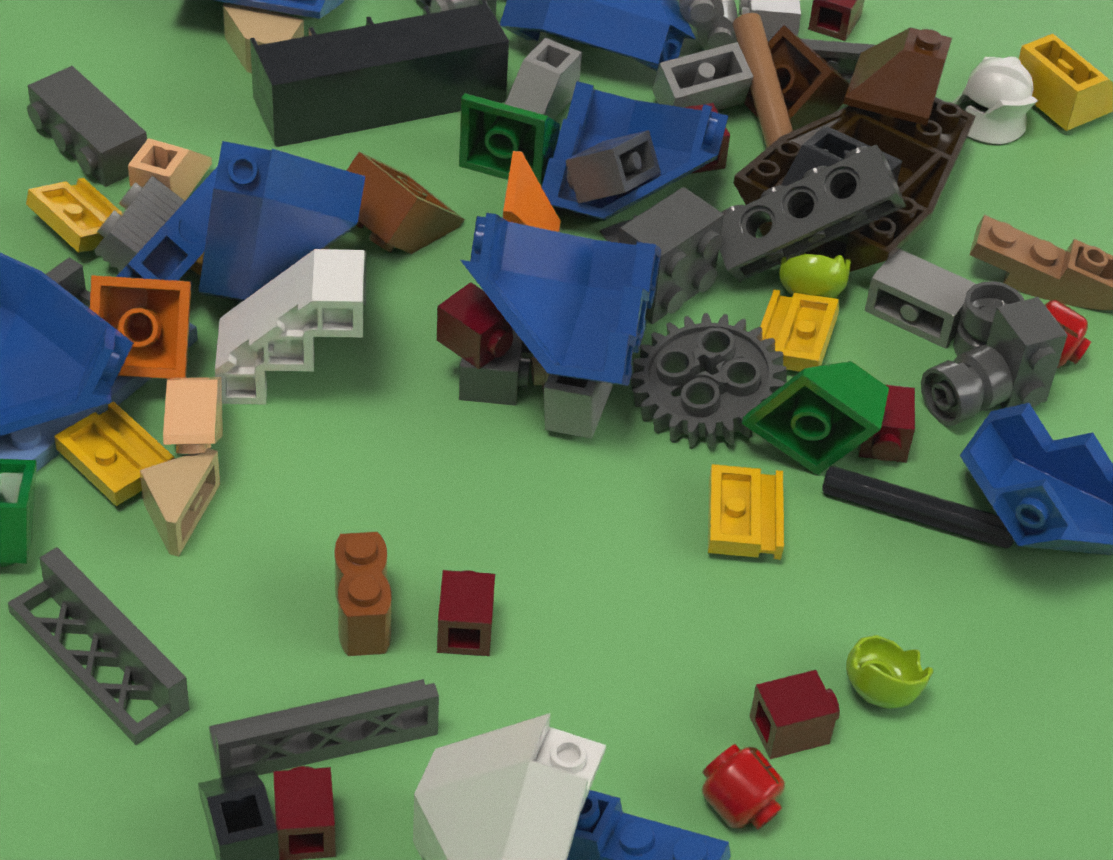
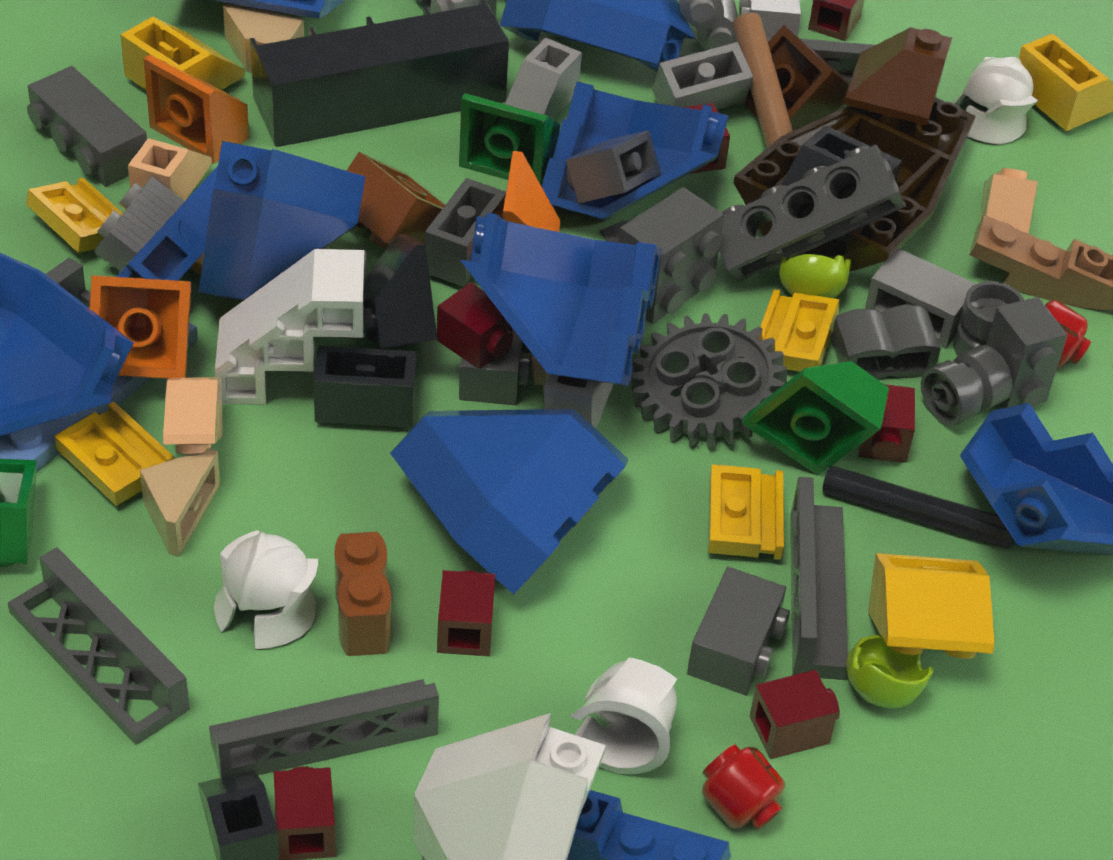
none -> yellow slope [120,16,245,90]
none -> orange slope [143,54,249,164]
none -> white helmet [214,530,318,649]
none -> black slope [313,346,419,427]
none -> black slope [363,234,437,349]
none -> blue panel [390,409,628,595]
none -> dark grey brick [425,178,506,287]
none -> white helmet [571,658,677,774]
none -> dark grey brick [687,566,790,696]
none -> dark grey fence [790,477,848,680]
none -> dark grey brick [831,305,941,380]
none -> yellow slope [868,553,995,659]
none -> light nougat slope [980,168,1038,234]

